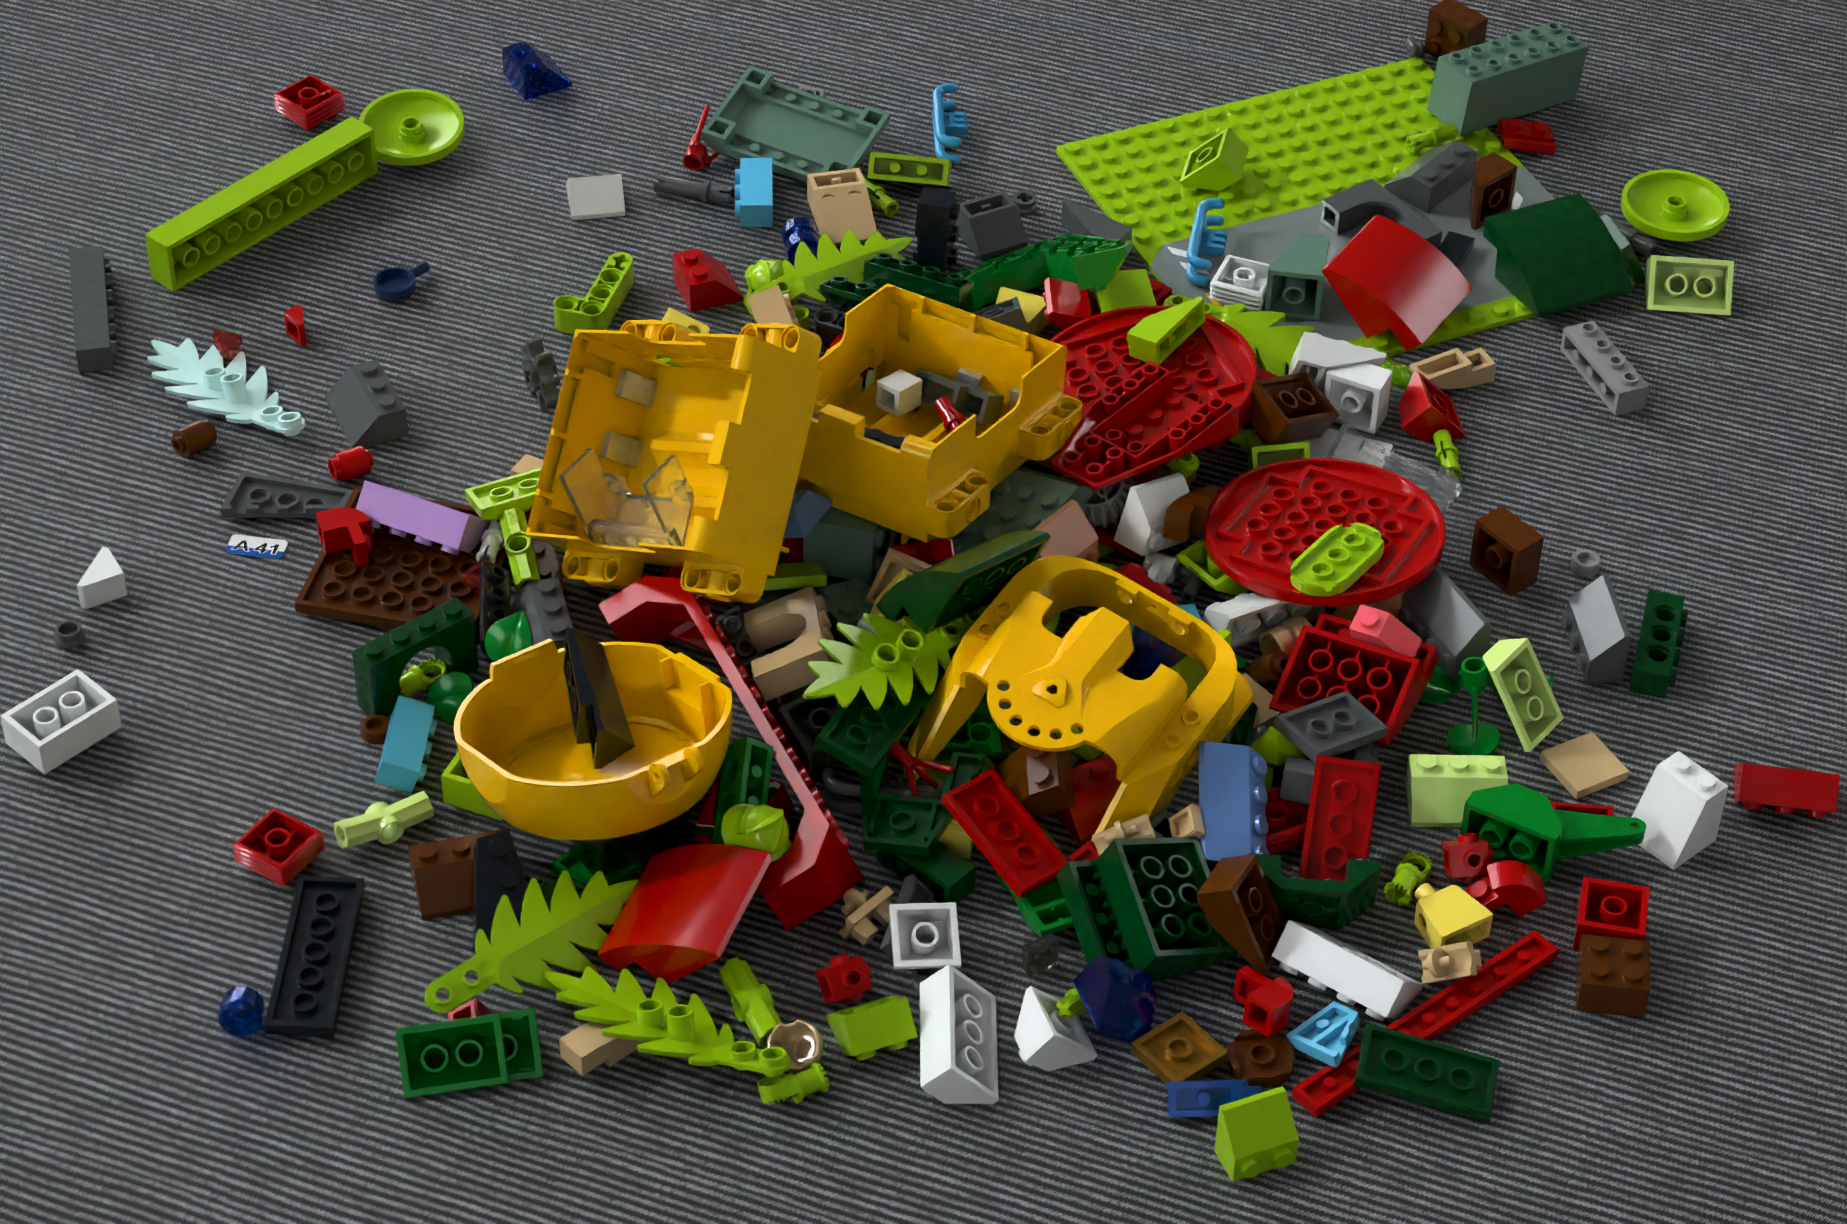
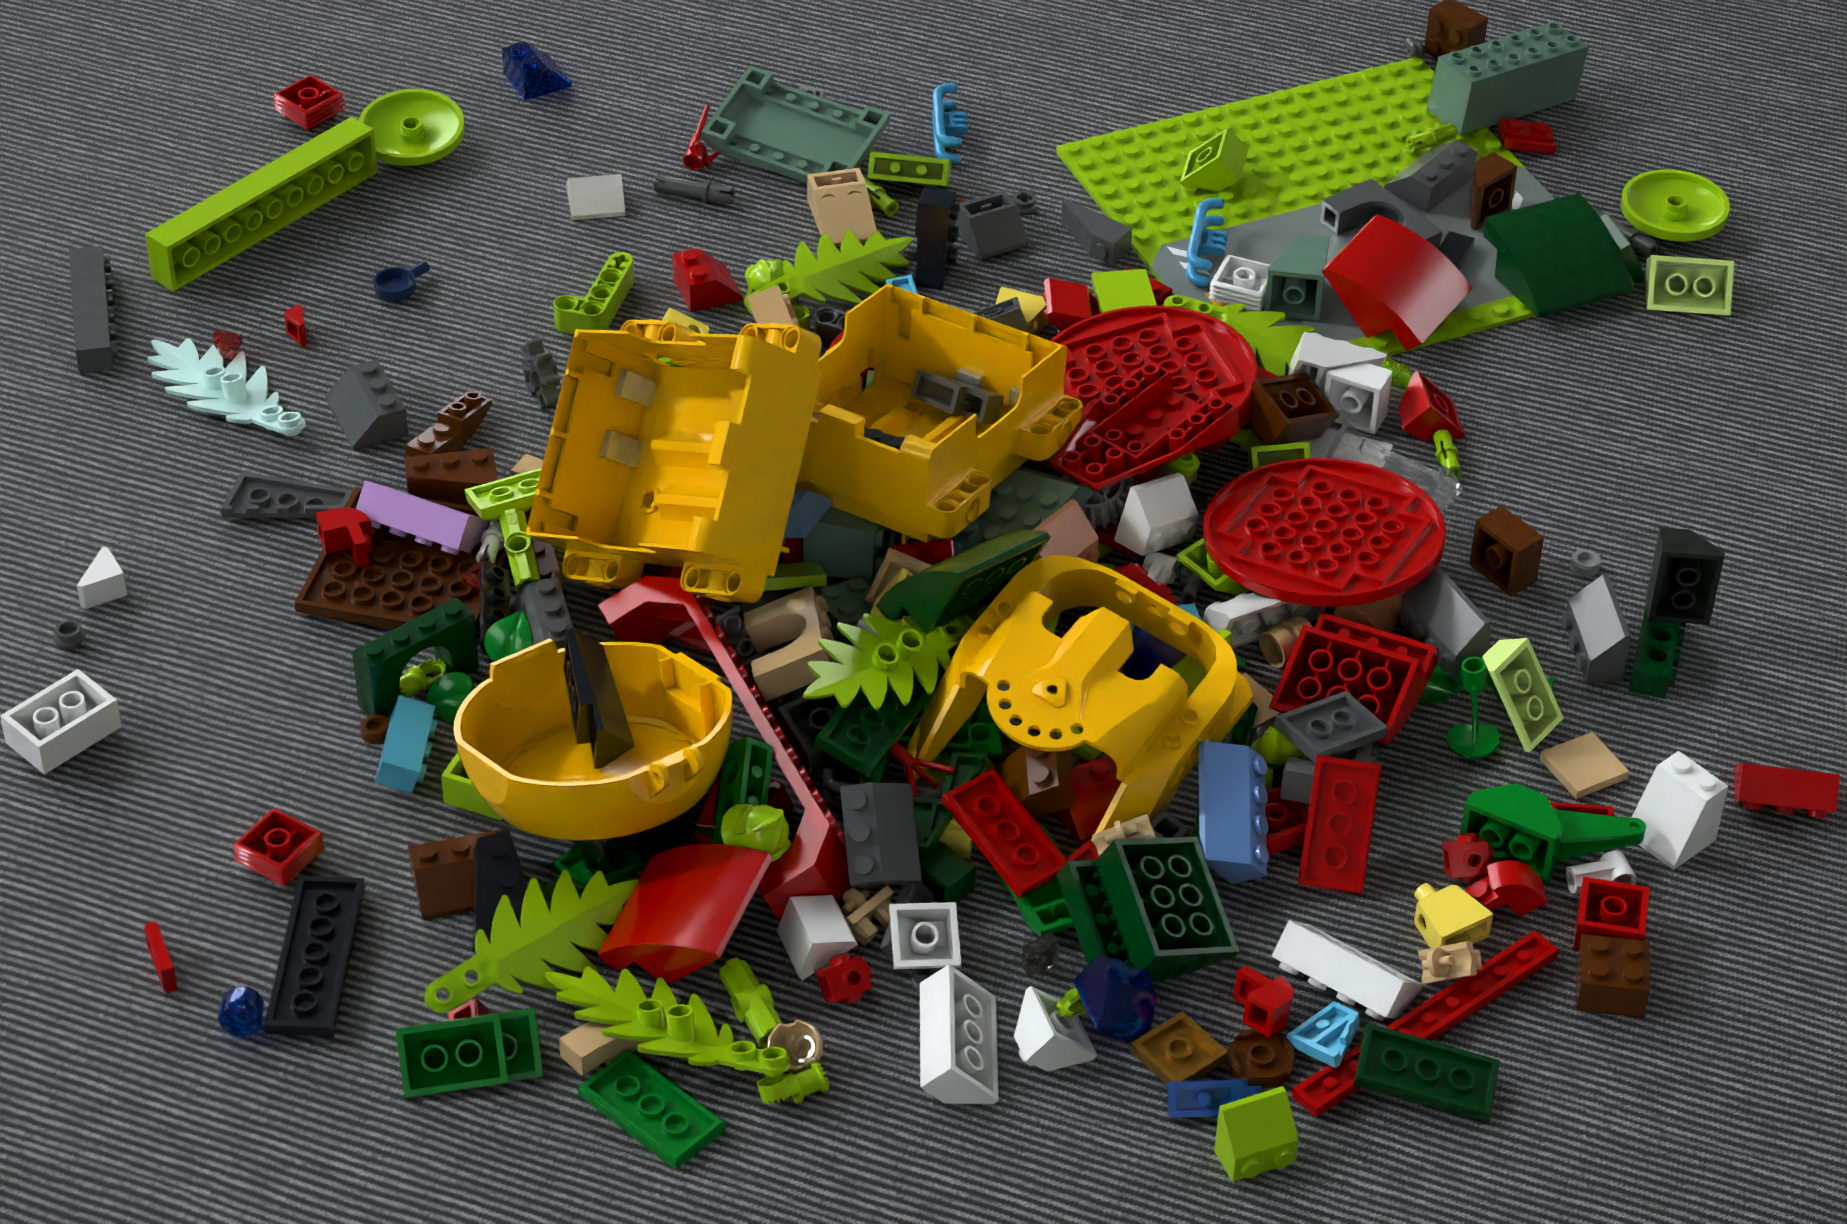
reddish brown brick [171,420,217,457] -> none
sticker [225,534,288,559] -> none
red brick [327,446,374,482] -> none
yellowish green piece [334,791,434,849] -> none
clear windscreen [559,448,694,549] -> none
medium azure brick [735,158,773,227] -> none
clear blue wheel [781,217,819,265] -> none
dark green slope [819,253,974,312] -> none
lime slope [825,996,918,1061] -> none
white brick [876,369,923,417] -> none
red pin [933,396,966,434] -> none
green wedge [954,233,1133,313] -> none
lime slope [1127,296,1206,365] -> none
reddish brown slope [1163,485,1218,542] -> none
tan tile [1168,803,1205,838] -> none
reddish brown slope [1196,854,1286,975] -> none
reddish brown brick [1248,651,1289,687] -> none
dark green slope [1248,853,1381,929] -> none
lime tile [1290,523,1384,597] -> none
coral slope [1349,604,1422,658] -> none
lime connector [1383,851,1432,906] -> none
yellowish green slope [1405,754,1508,828] -> none
tan slope [1409,347,1496,389] -> none
light grey brick [1560,321,1649,416] -> none
none -> red tile [144,921,178,993]
none -> reddish brown wedge [404,448,498,506]
none -> reddish brown slope [405,391,492,457]
none -> green tile [578,1049,726,1170]
none -> white slope [777,895,858,980]
none -> dark grey slope [840,782,922,891]
none -> white piece [1565,850,1637,894]
none -> pearl dark grey slope [1646,527,1725,625]

